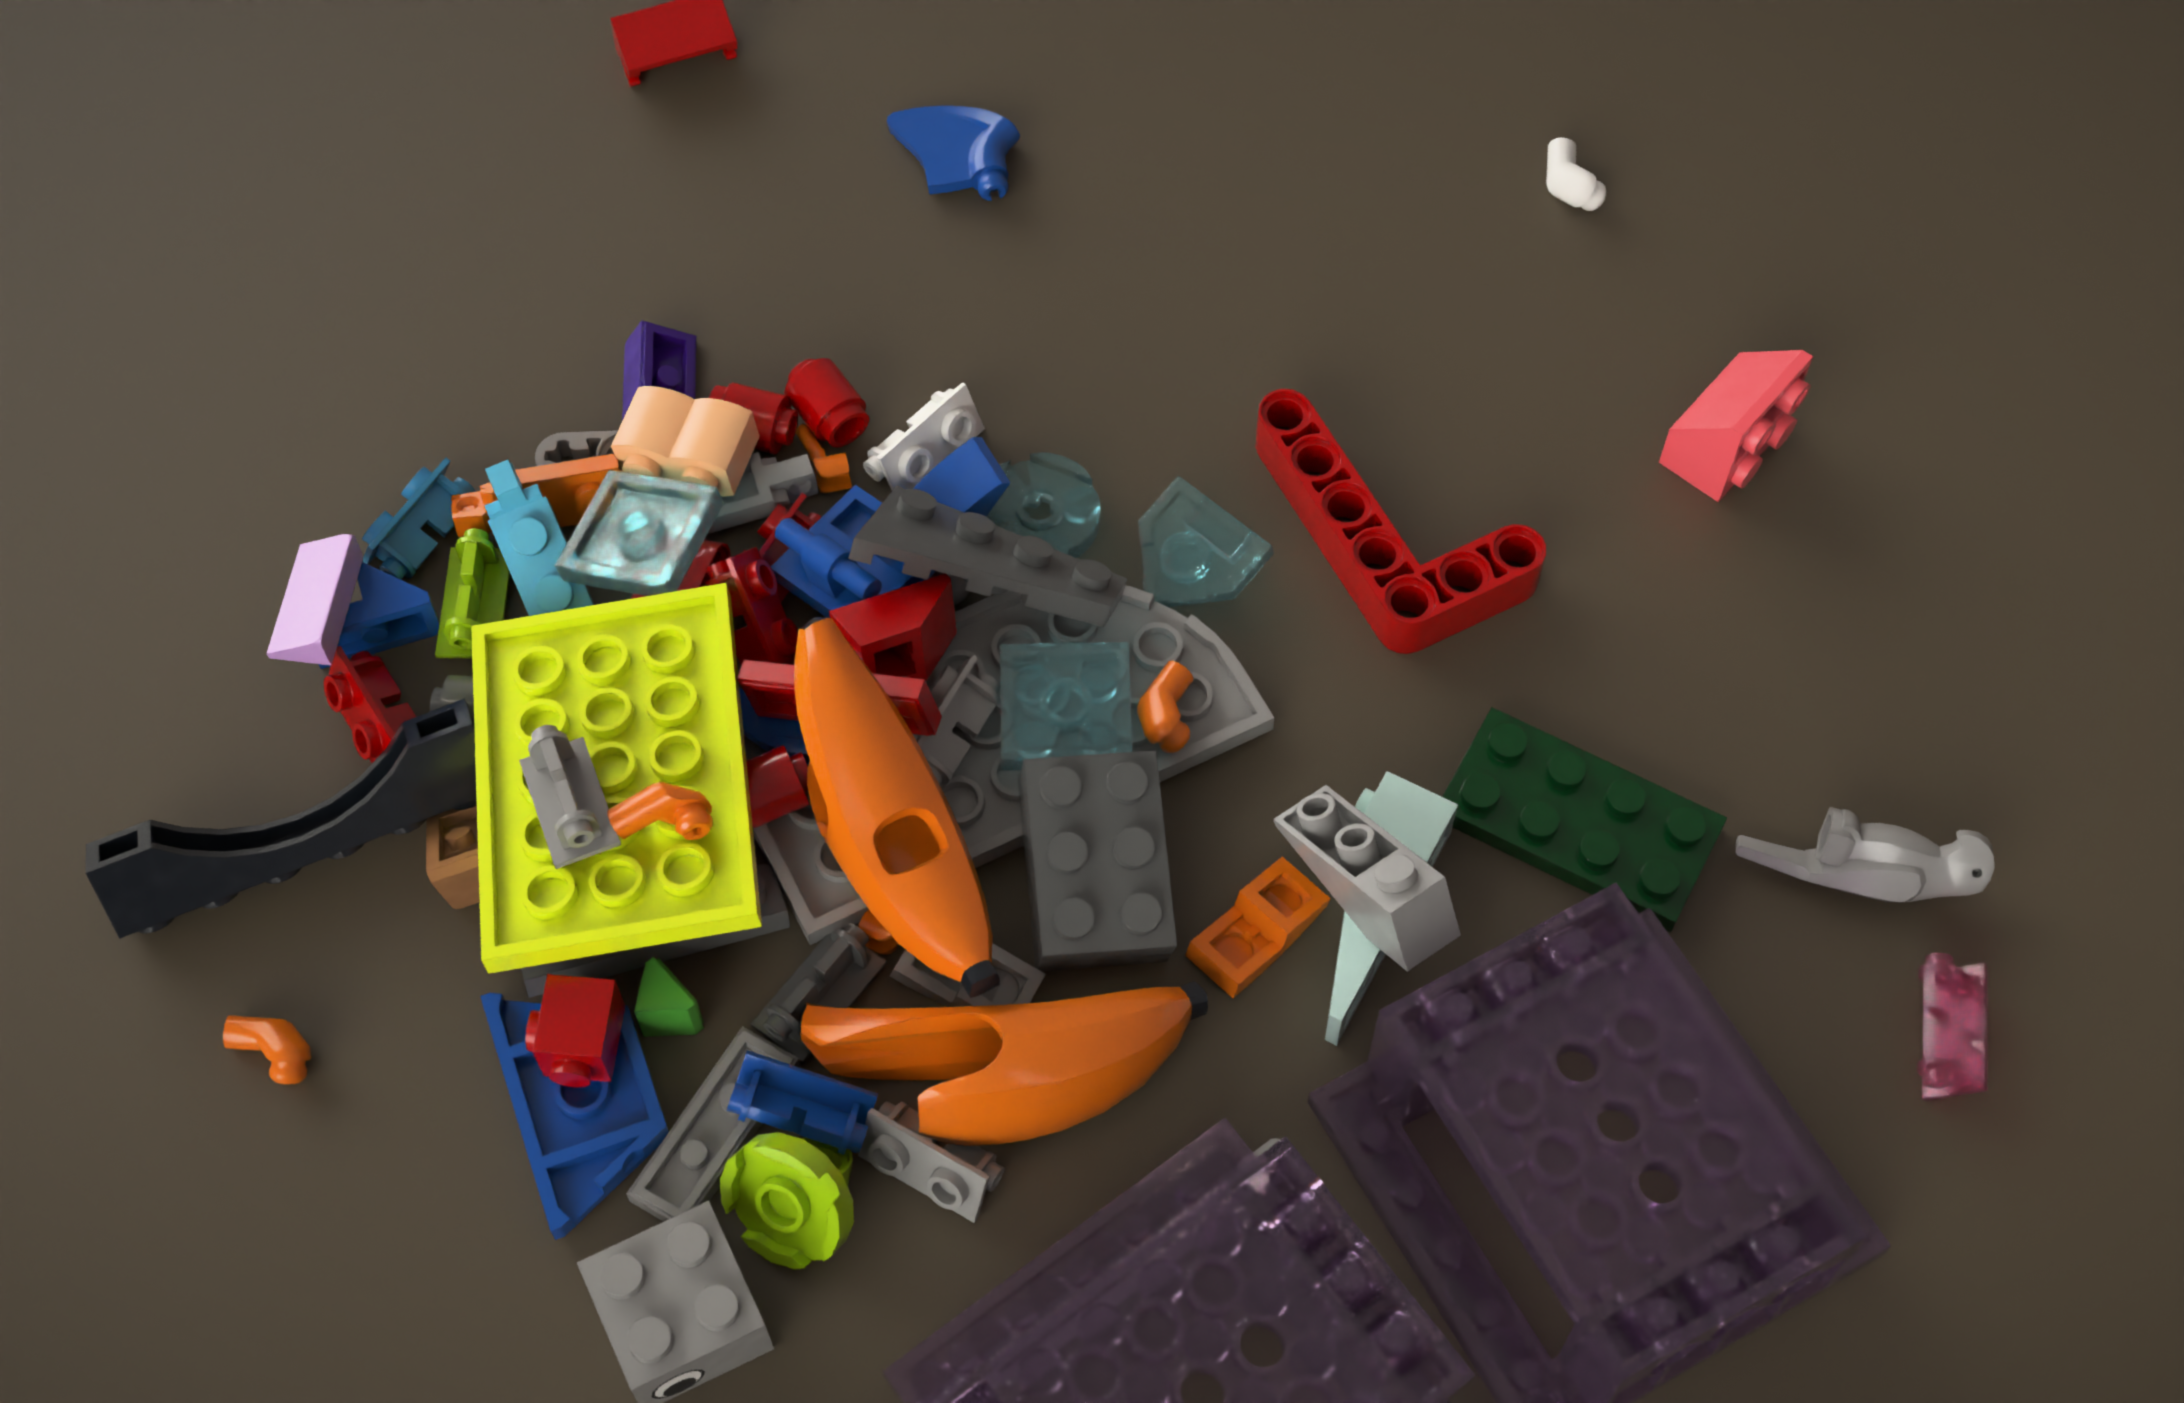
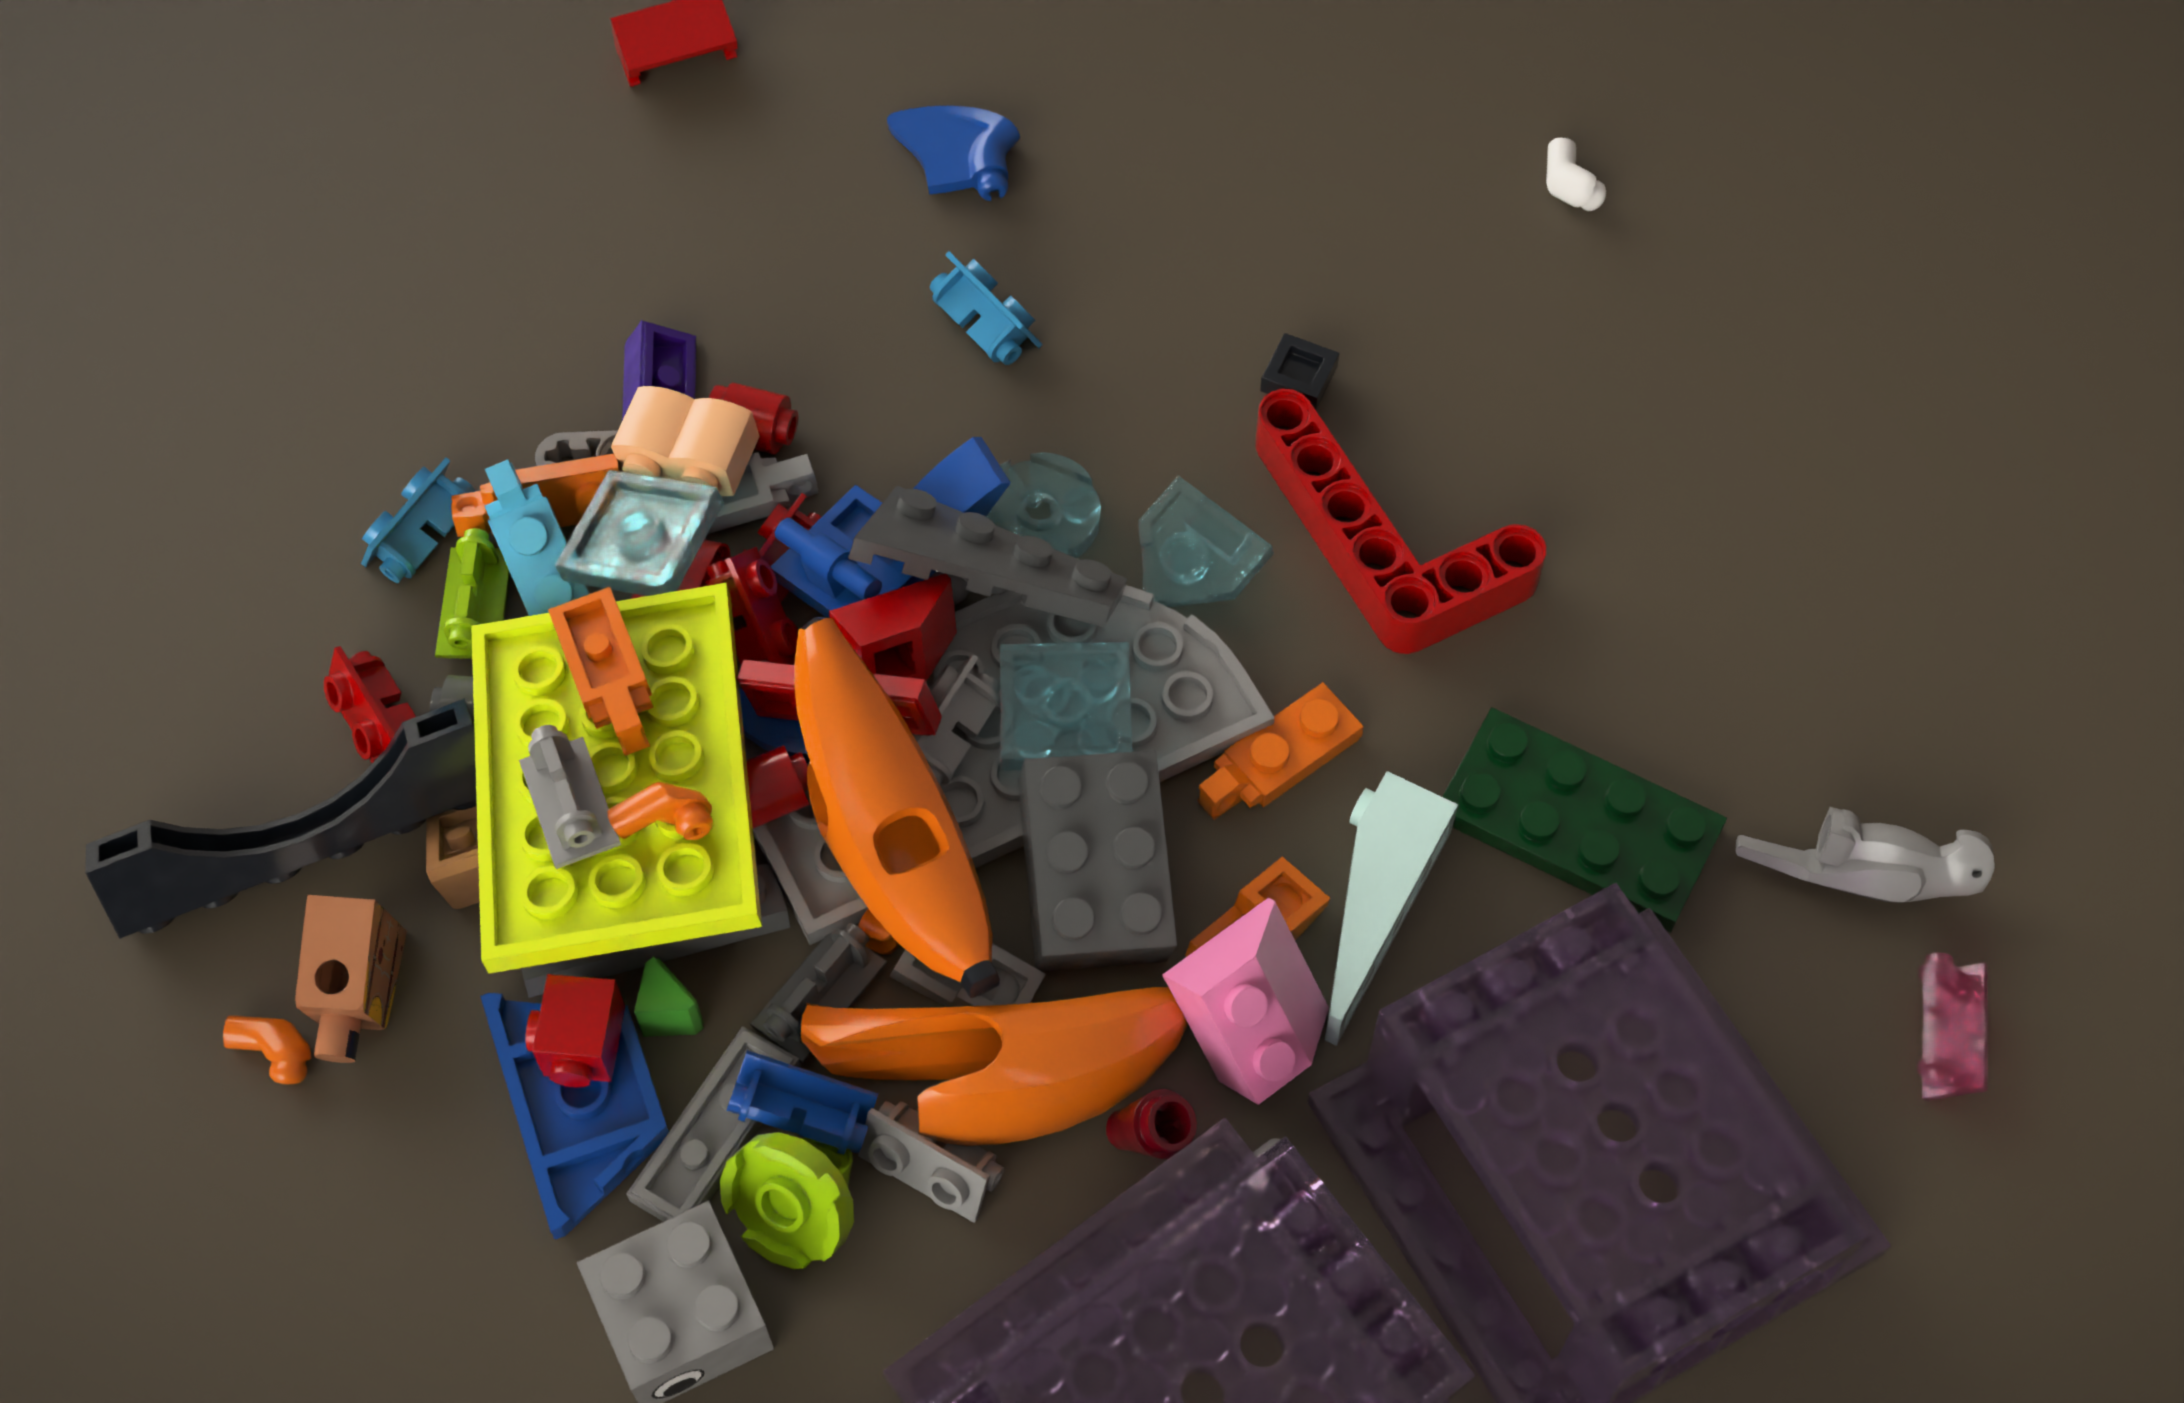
slope [267,534,364,666] -> none
blue slope [318,562,440,669] -> none
red brick [784,358,869,448] -> none
orange hand [796,424,852,493] -> none
white hinge [863,383,985,491] -> none
orange arm [1137,661,1194,753] -> none
light grey slope [1273,785,1461,972] -> none
coral slope [1659,350,1813,502] -> none
none -> nougat torso [295,895,407,1063]
none -> orange hinge [548,587,653,756]
none -> dark azure hinge [930,251,1043,365]
none -> dark red cone [1106,1089,1197,1159]
none -> bright pink slope [1162,898,1329,1105]
none -> orange hinge [1198,682,1364,820]
none -> black plate [1260,333,1340,410]

